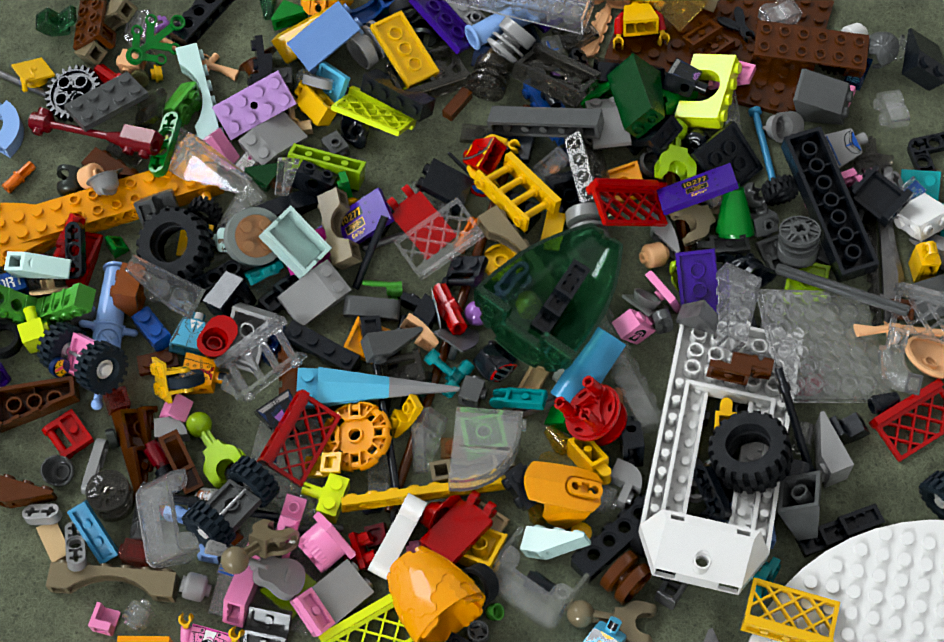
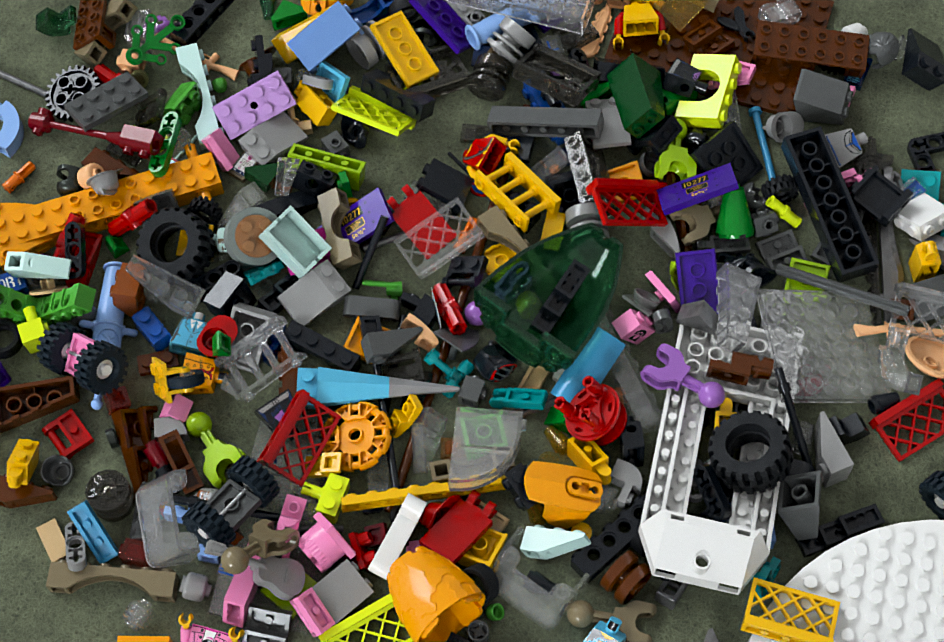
yellow hat [12,57,55,92] -> none
light grey beam [22,503,63,525] -> none
tile [49,356,70,378] -> none
light grey beam [81,438,109,496] -> none
bright pink panel [88,602,121,636] -> none
yellow plate [150,64,163,83] -> none
clear wedge [169,132,253,194] -> none
reddish brown piece [442,87,473,121] -> none
light nougat head [639,242,670,269] -> none
dark grey wheel [777,216,821,269] -> none
clear brick [873,89,910,131] -> none
none -> yellow brick [7,439,39,488]
none -> red piece [107,198,158,237]
none -> bright green hinge [212,78,227,93]
none -> green slope [212,330,231,356]
none -> medium lavender piece [640,343,725,408]
none -> neon yellow pin [765,195,802,228]

